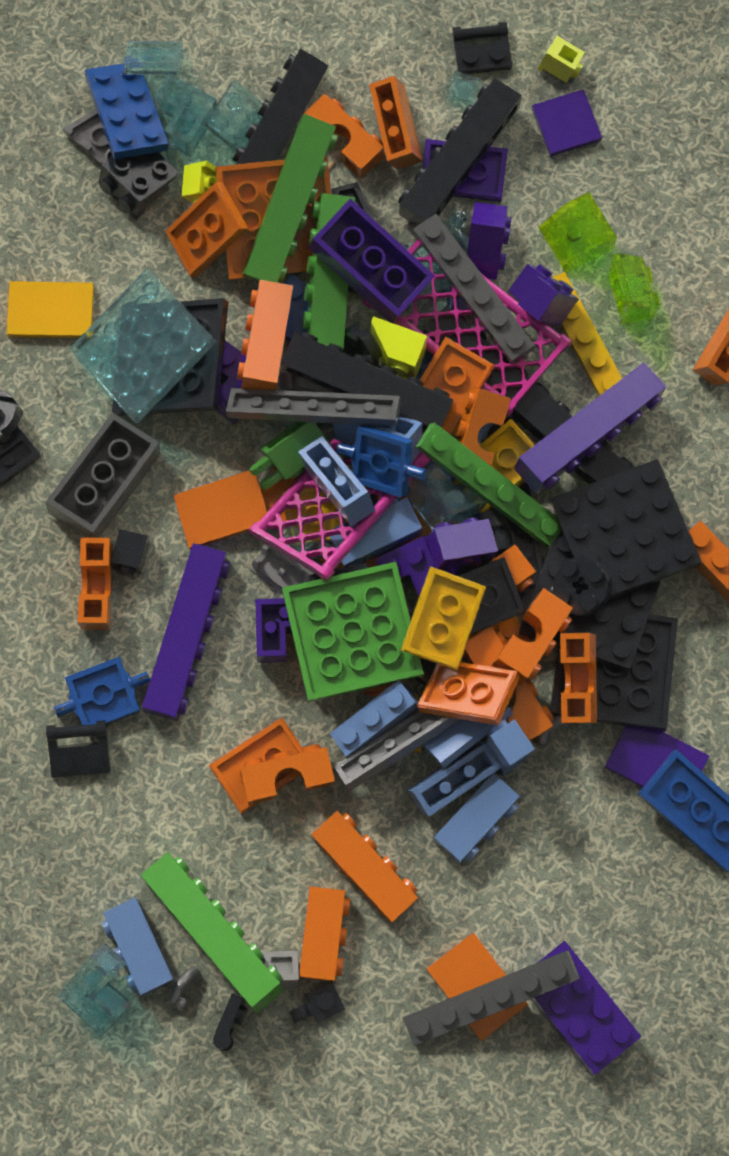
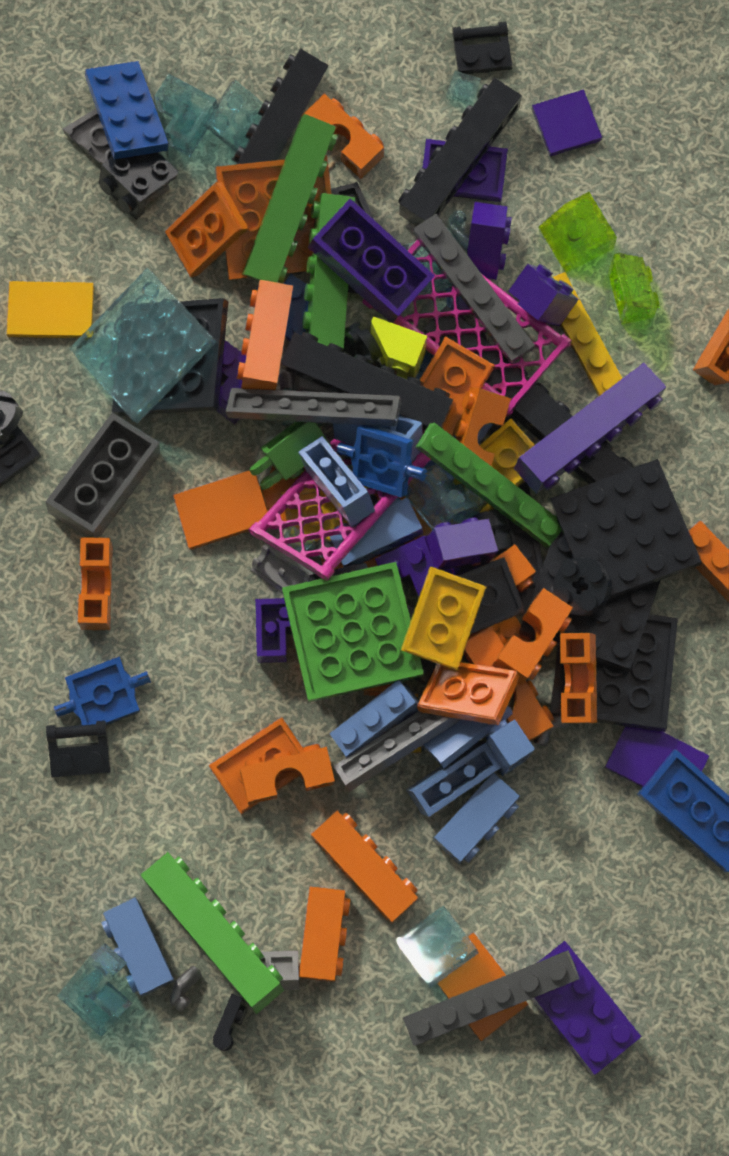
black brick [111,529,150,577] -> none
clear light blue tile [124,41,183,75] -> none
dark purple brick [142,543,231,721] -> none
neon yellow brick [182,161,217,204] -> none
black plate [290,982,345,1023] -> none
orange brick [369,76,423,169] -> none
neon yellow brick [537,36,585,83] -> none
none -> clear light blue plate [395,905,479,988]

